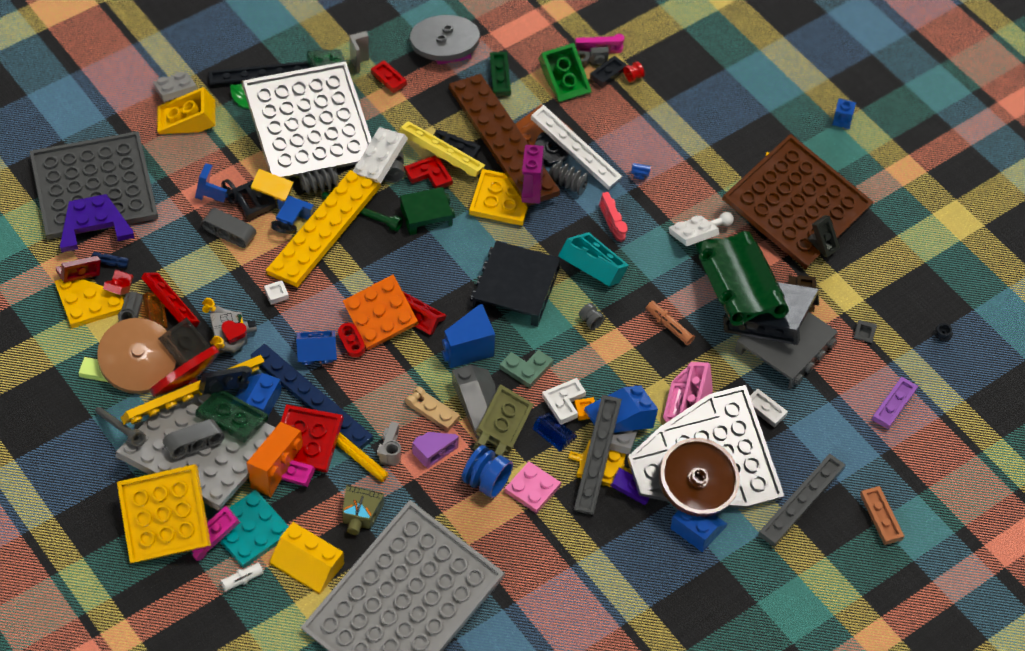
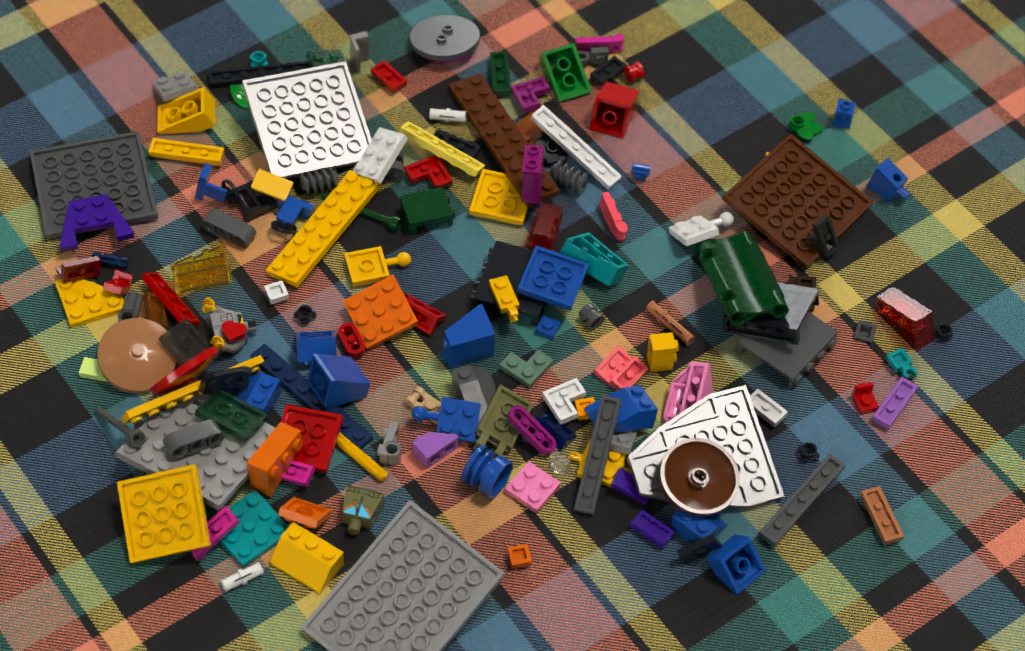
none -> yellow plate [148,138,224,166]
none -> clear yellow wedge [170,241,232,294]
none -> teal plate [250,51,268,67]
none -> orange plate [278,497,331,529]
none -> black plate [294,305,317,325]
none -> blue slope [307,354,370,409]
none -> yellow plate [344,246,411,287]
none -> blue plate [411,397,481,443]
none -> white pin [429,108,467,122]
none -> yellow plate [489,275,520,323]
none -> magenta plate [507,406,556,455]
none -> orange plate [507,544,532,569]
none -> magenta plate [511,77,550,113]
none -> blue plate [517,245,589,311]
none -> clear red wedge [526,202,564,251]
none -> blue plate [535,315,561,340]
none -> clear plate [548,451,571,476]
none -> red slope [590,81,640,138]
none -> coral slope [593,345,649,390]
none -> dark purple plate [630,510,675,549]
none -> yellow brick [646,332,679,372]
none -> black plate [677,533,723,564]
none -> blue slope [706,534,767,594]
none -> green plate [788,112,824,141]
none -> black plate [797,442,820,463]
none -> red bracket [852,382,879,415]
none -> blue torso [867,157,911,201]
none -> clear red wedge [876,286,934,351]
none -> teal plate [885,348,918,380]

